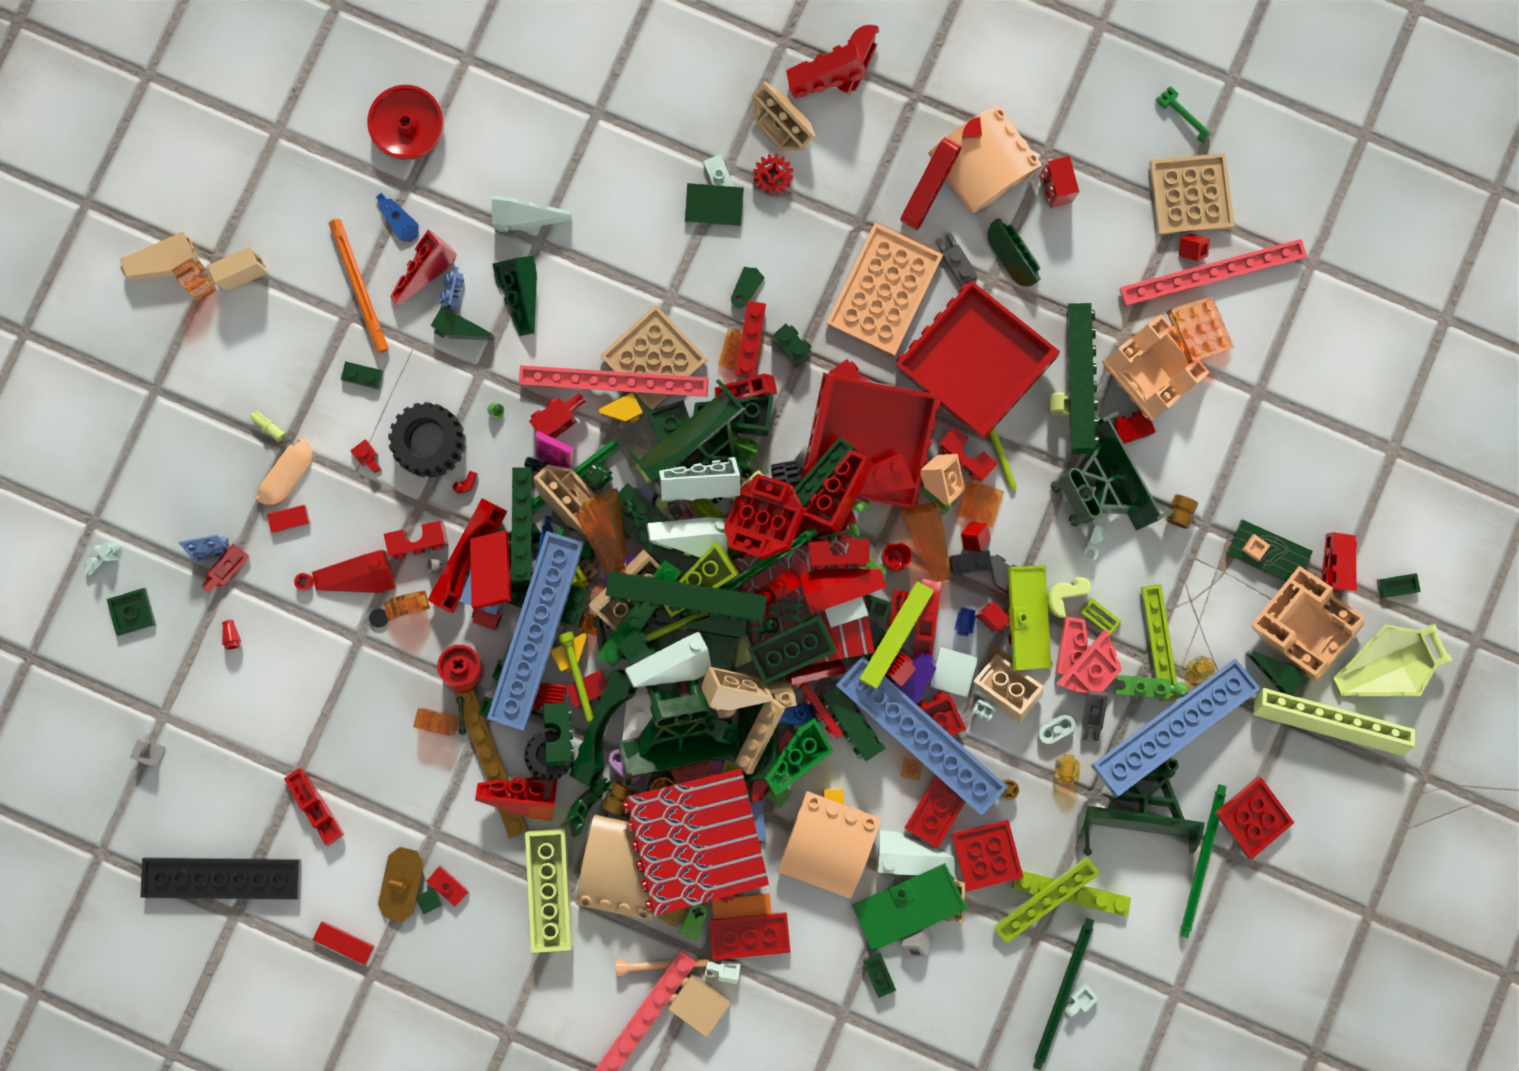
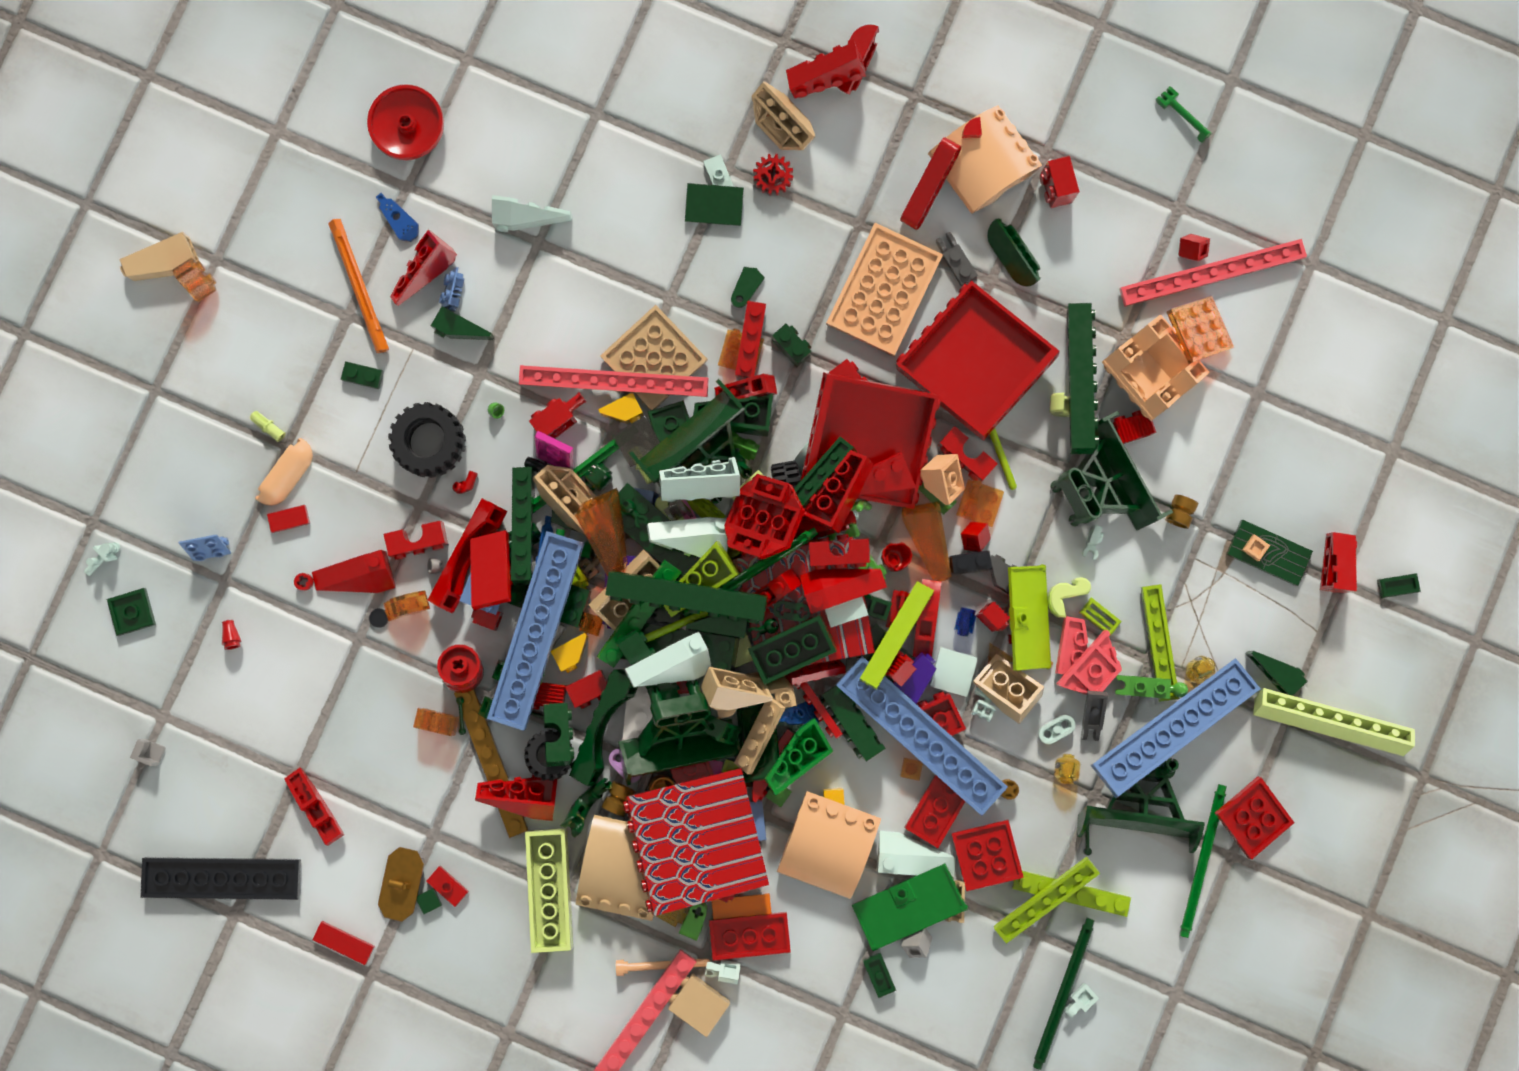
red hinge [201,544,249,593] -> none
tan brick [207,247,269,292] -> none
red plate [350,439,381,474] -> none
dark green wedge [492,256,537,336] -> none
lime piece [558,631,593,724] -> none
dark green piece [593,614,607,652] -> none
tan plate [1149,153,1234,235] -> none
light nougat slope [1251,566,1365,683] -> none
yellowish green windscreen [1333,624,1452,696] -> none

